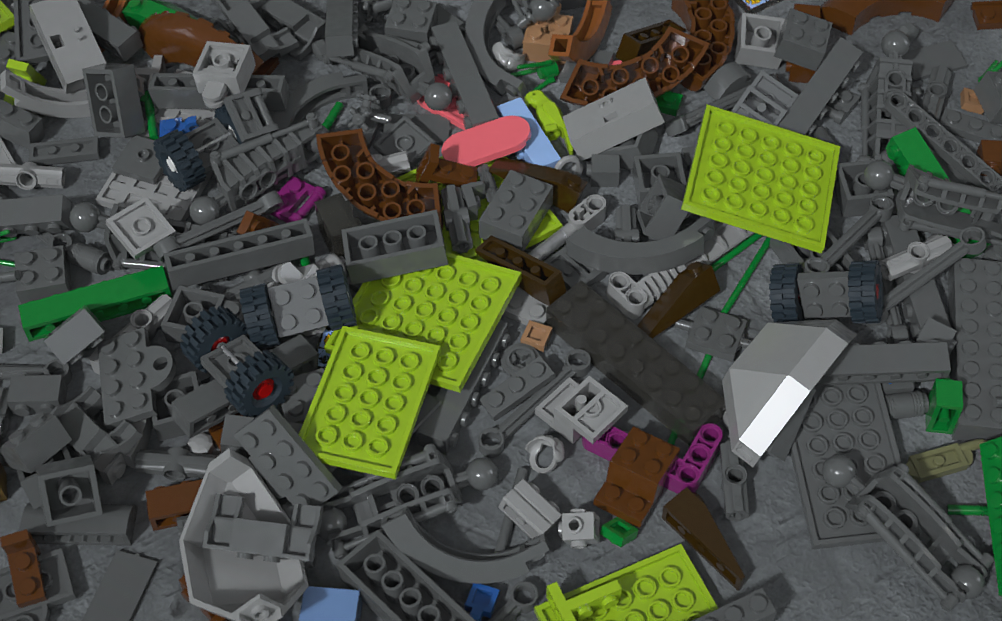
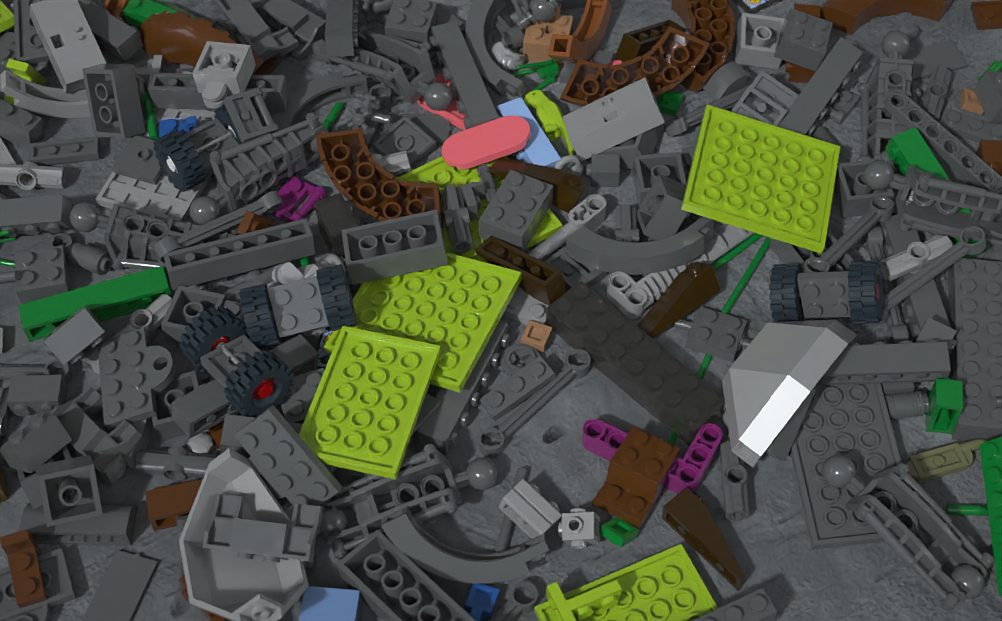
light grey plate [106,196,176,260] -> none
reddish brown bracket [415,143,477,188] -> none
light grey piece [525,435,564,474] -> none
light grey bracket [535,376,628,444] -> none

